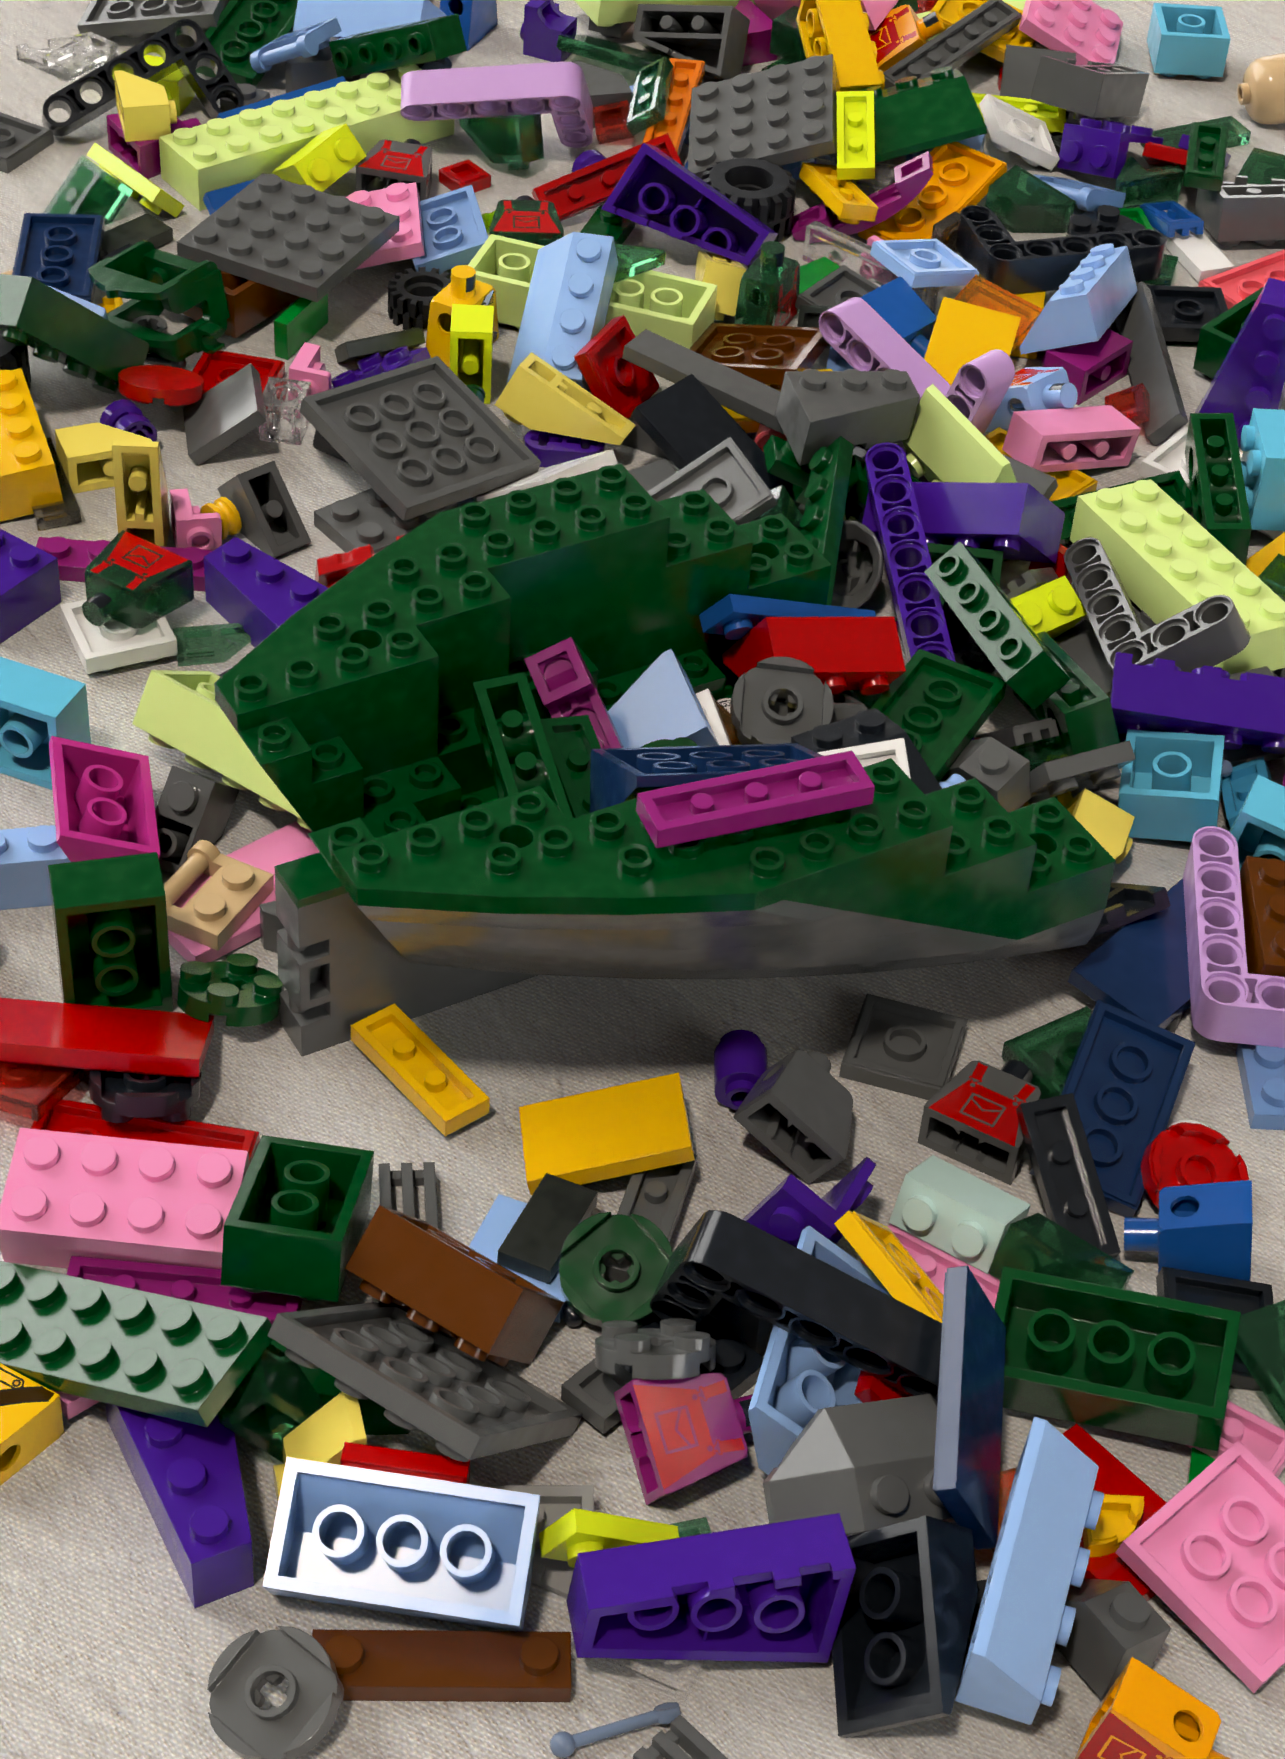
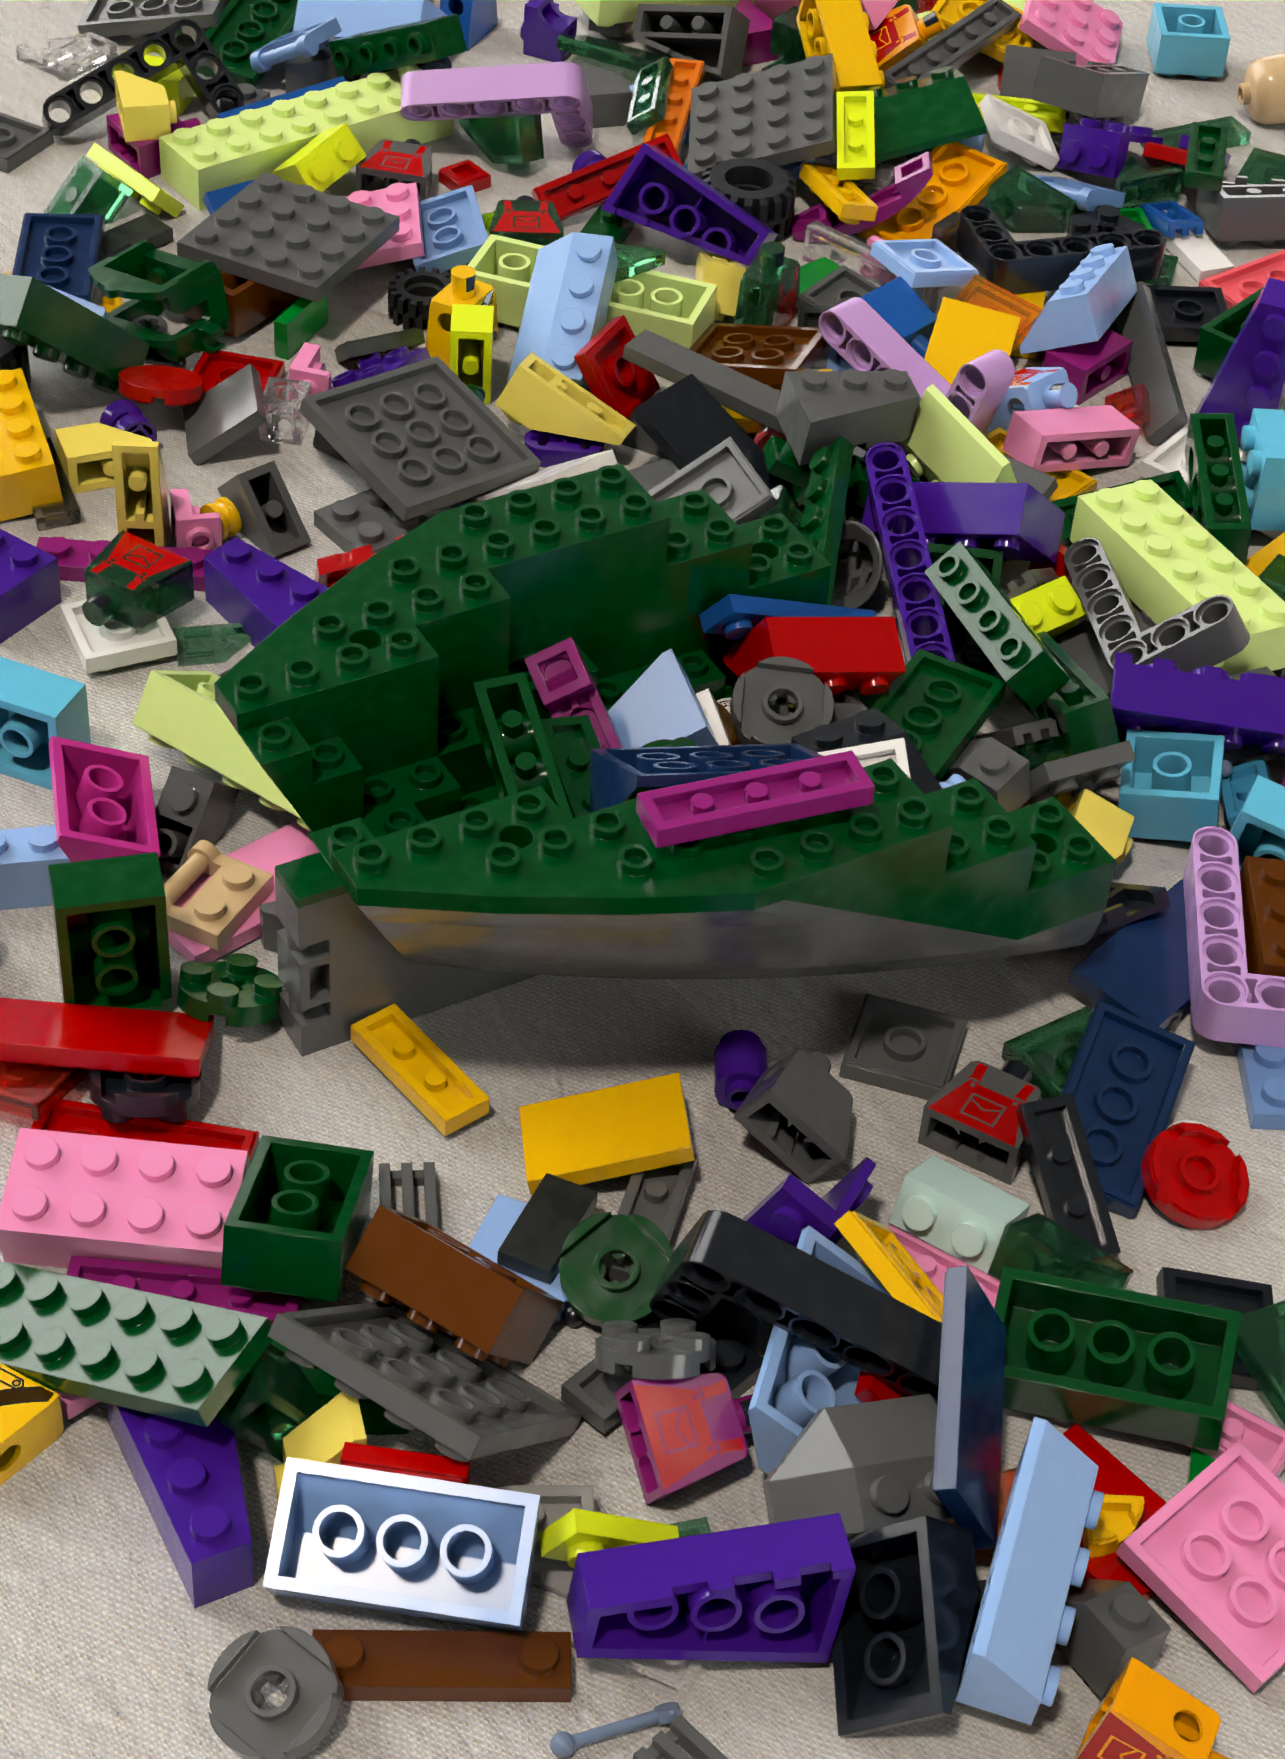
clear red plate [593,100,635,145] -> none
blue torso [1124,1180,1253,1281] -> none

